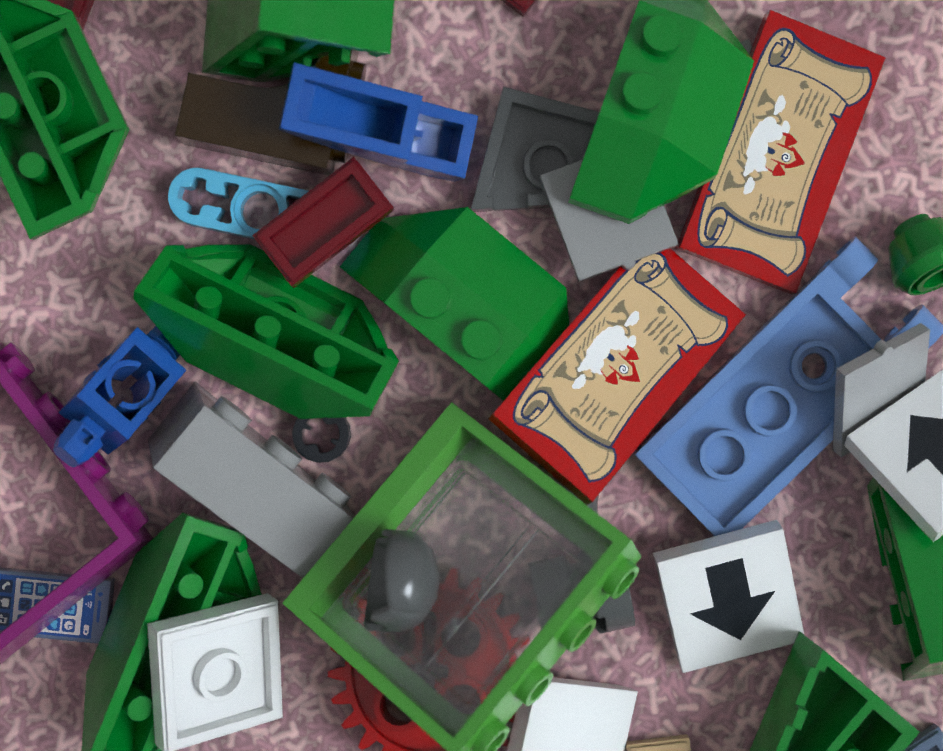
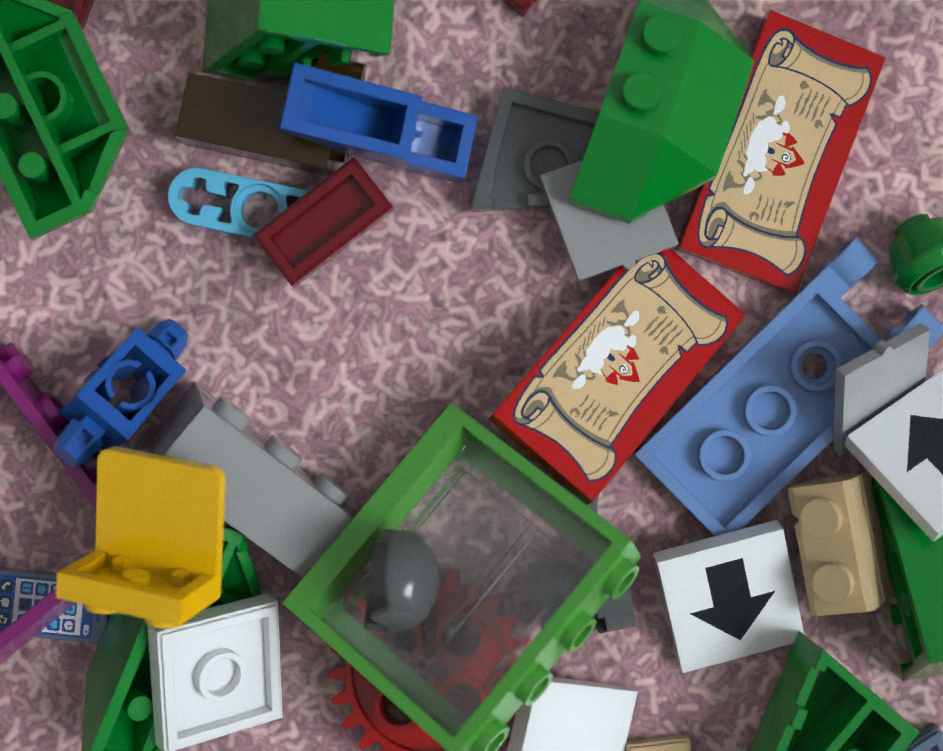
green wedge [133,244,399,419] -> none
black bush [292,417,351,463] -> none
green wedge [340,207,569,401] -> none
none -> yellow bracket [56,446,226,628]
none -> tan brick [787,471,893,616]

